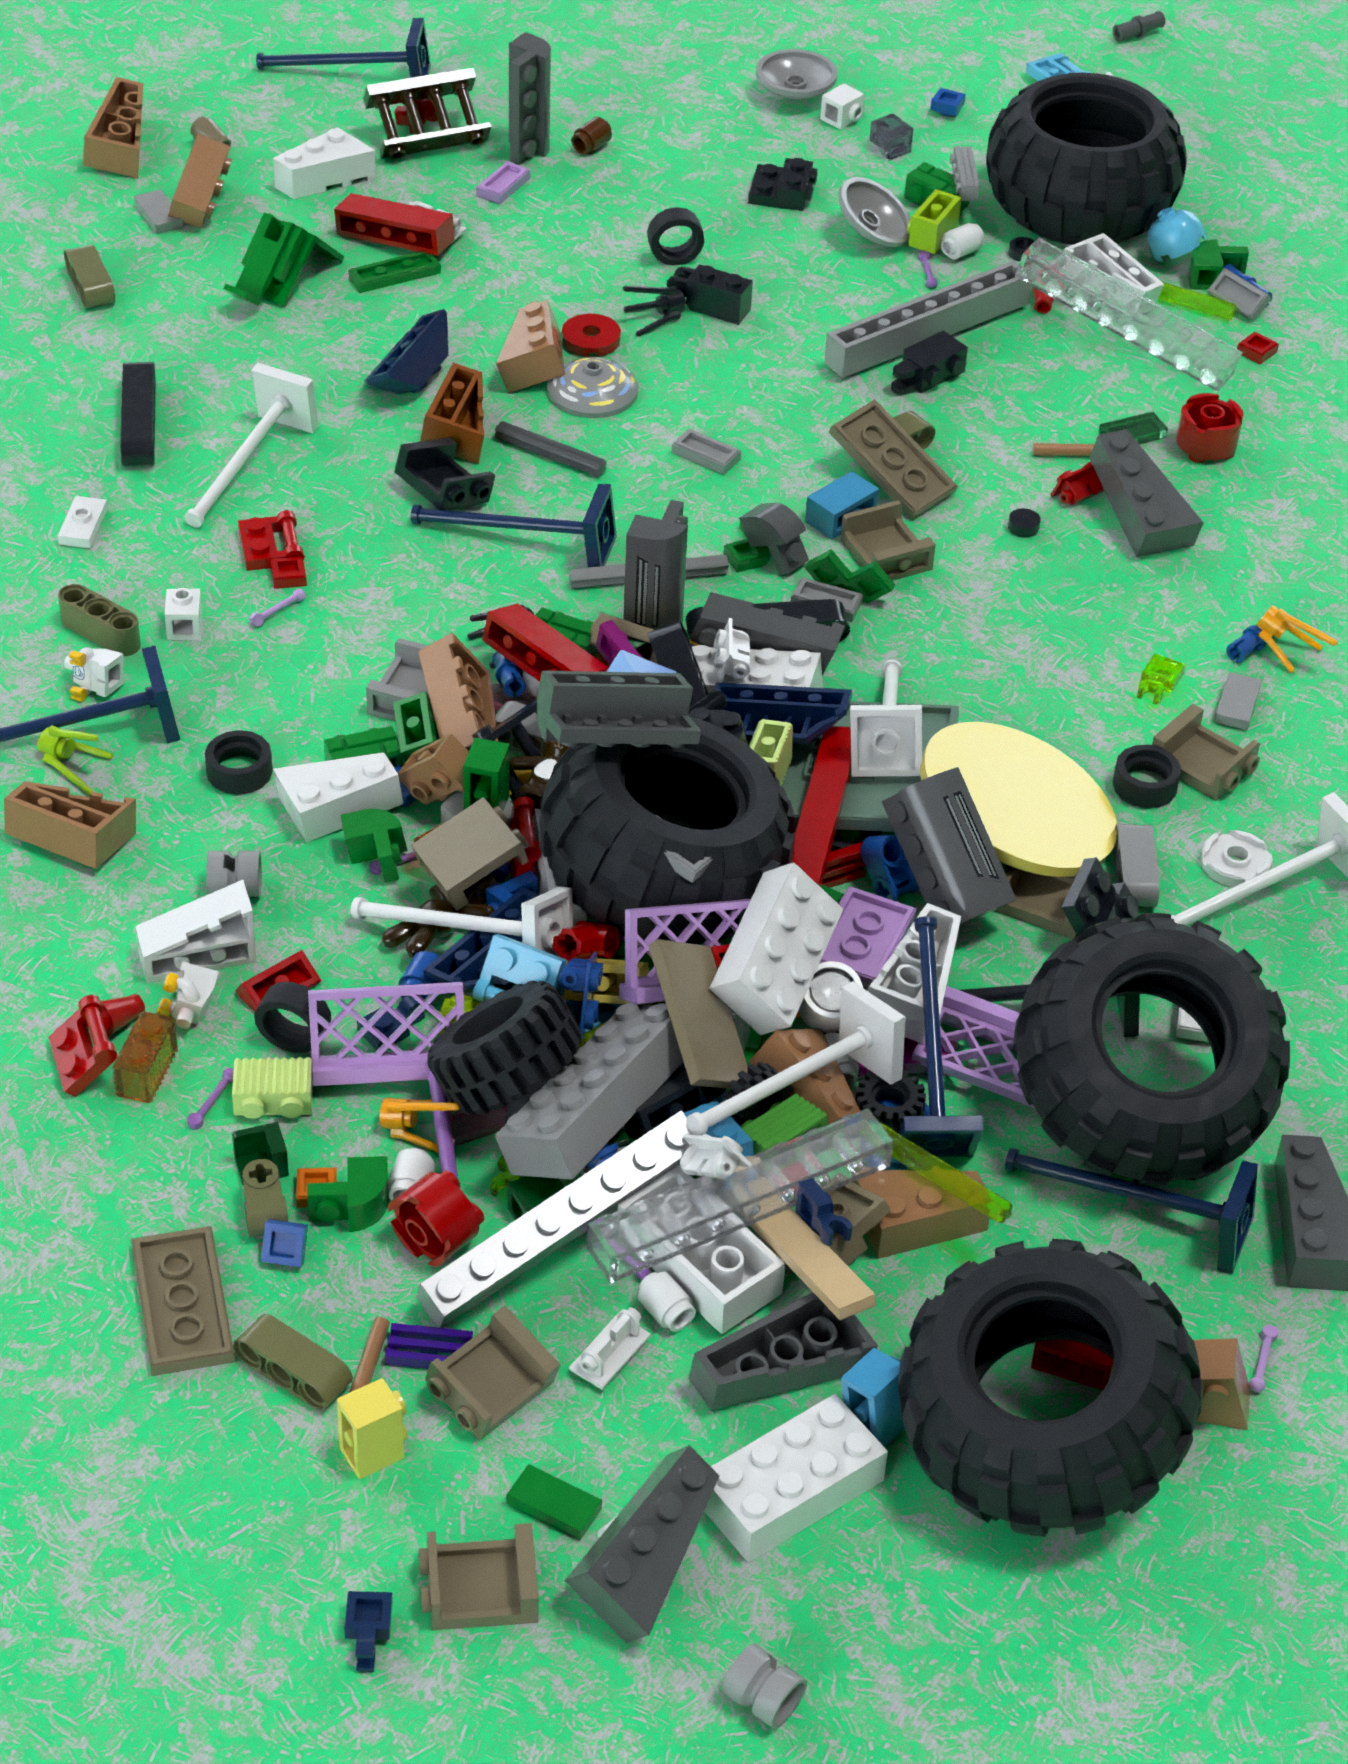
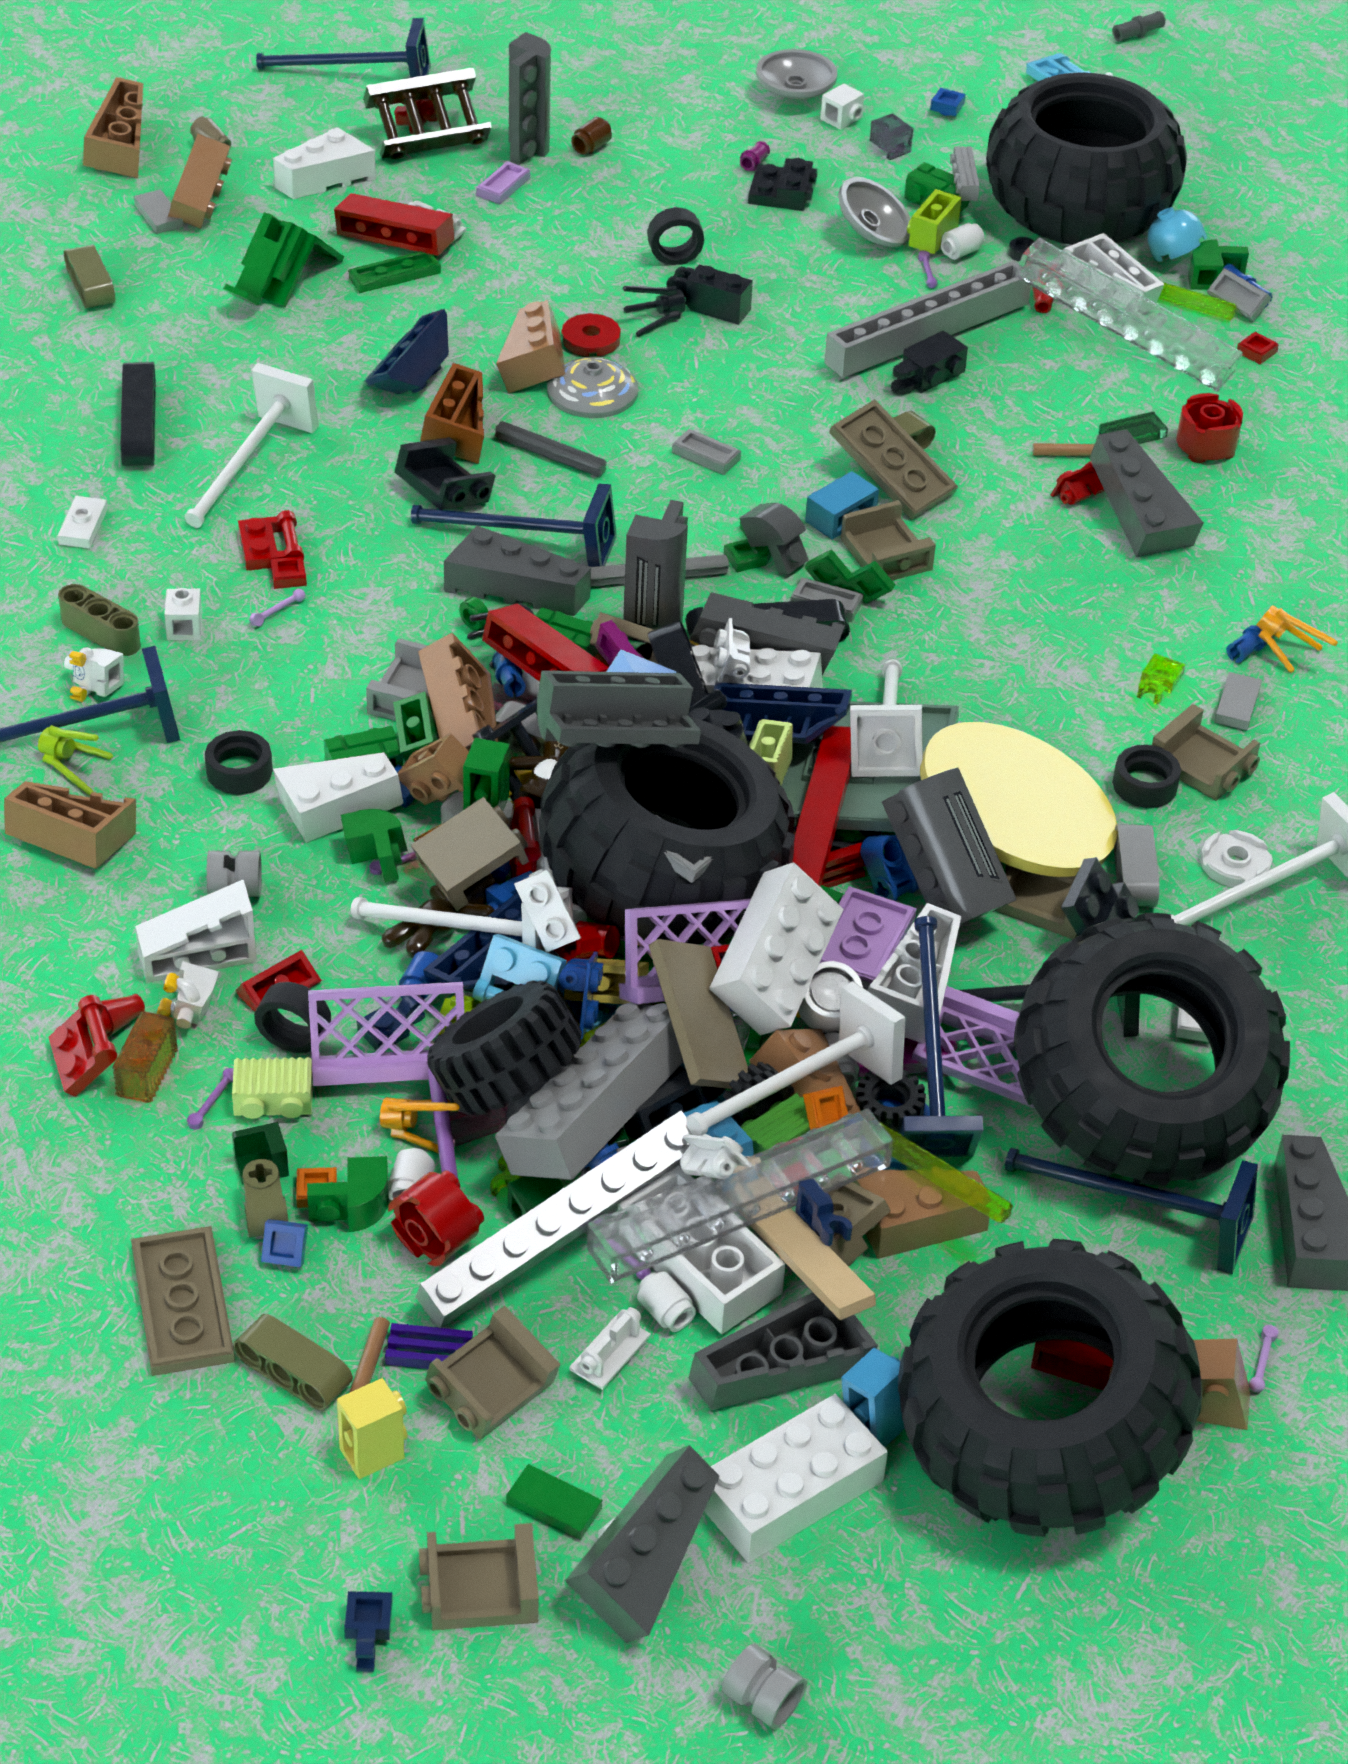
black tile [1008,508,1041,537] -> none
none -> dark grey wedge [444,526,591,616]
none -> green tile [459,597,488,631]
none -> white hinge [514,869,581,952]
none -> magenta pin [740,141,770,171]
none -> orange tile [803,1086,850,1133]

